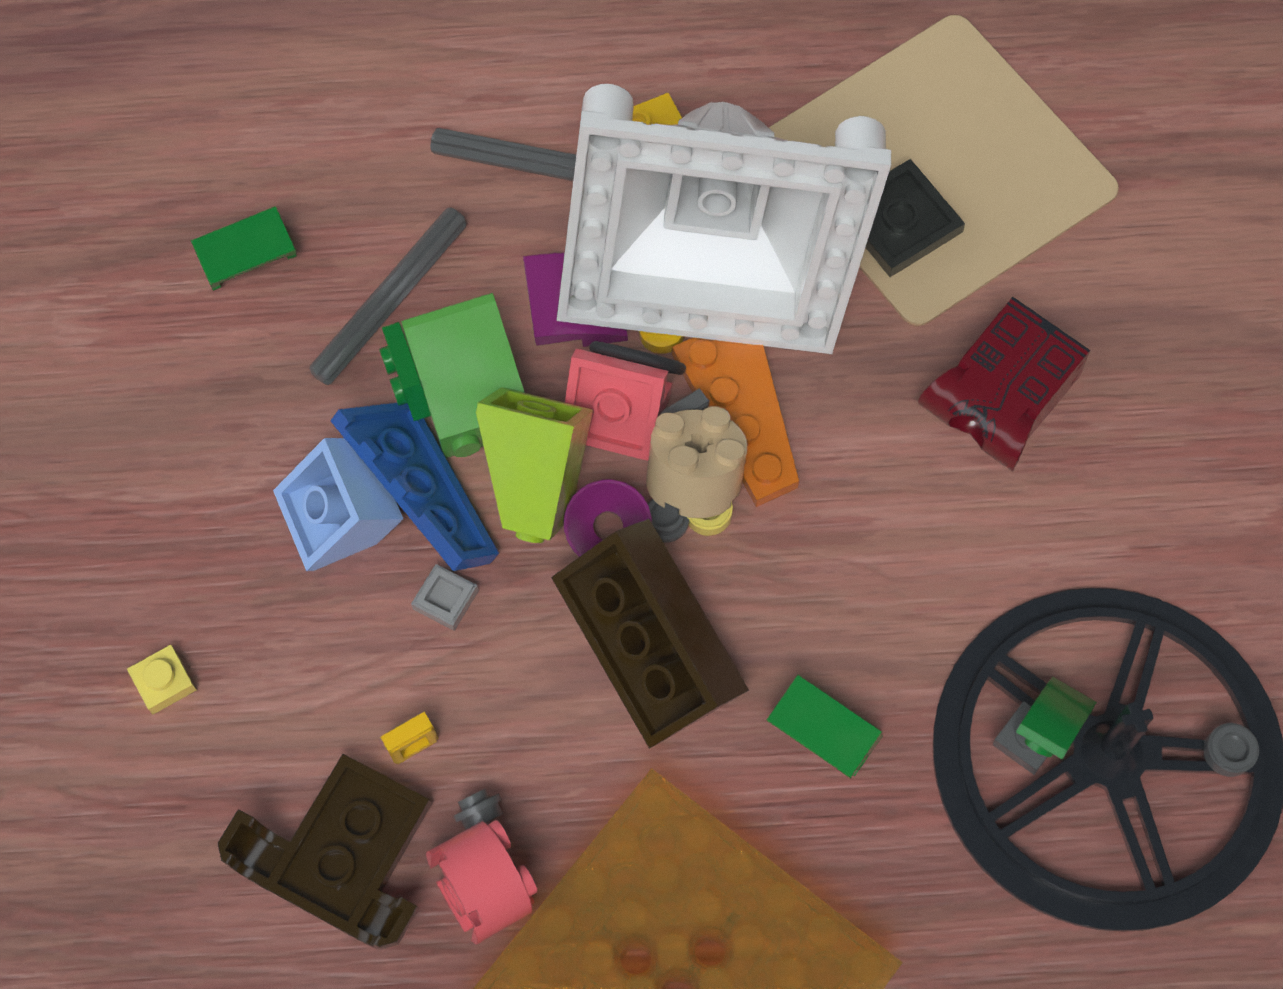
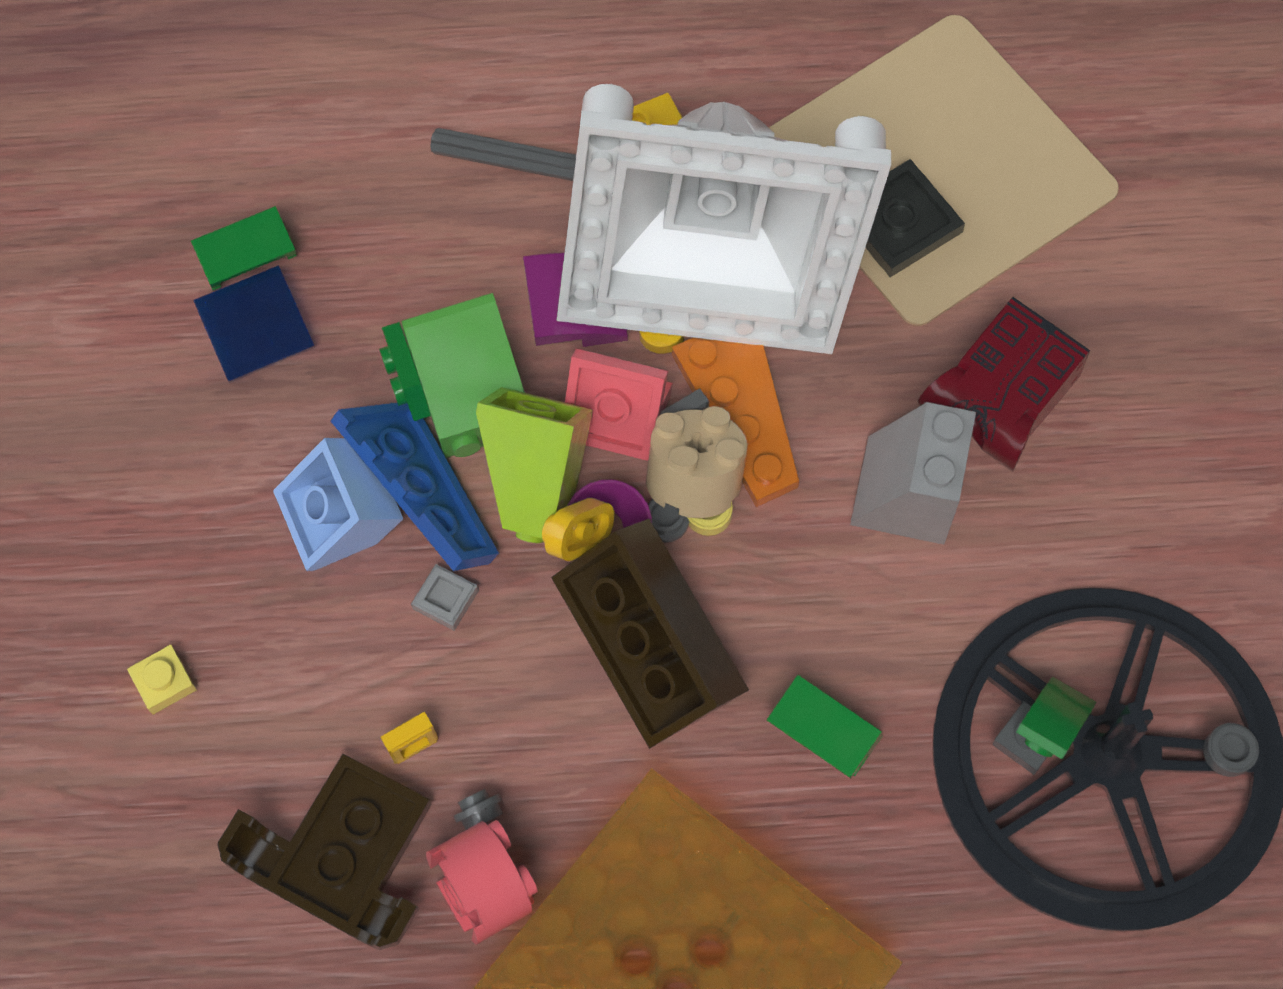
dark grey axle [309,207,466,385] -> none
black tyre [589,341,686,375] -> none
none -> clear blue slope [193,265,315,383]
none -> yellow plate [542,498,614,561]
none -> light grey slope [850,402,976,545]

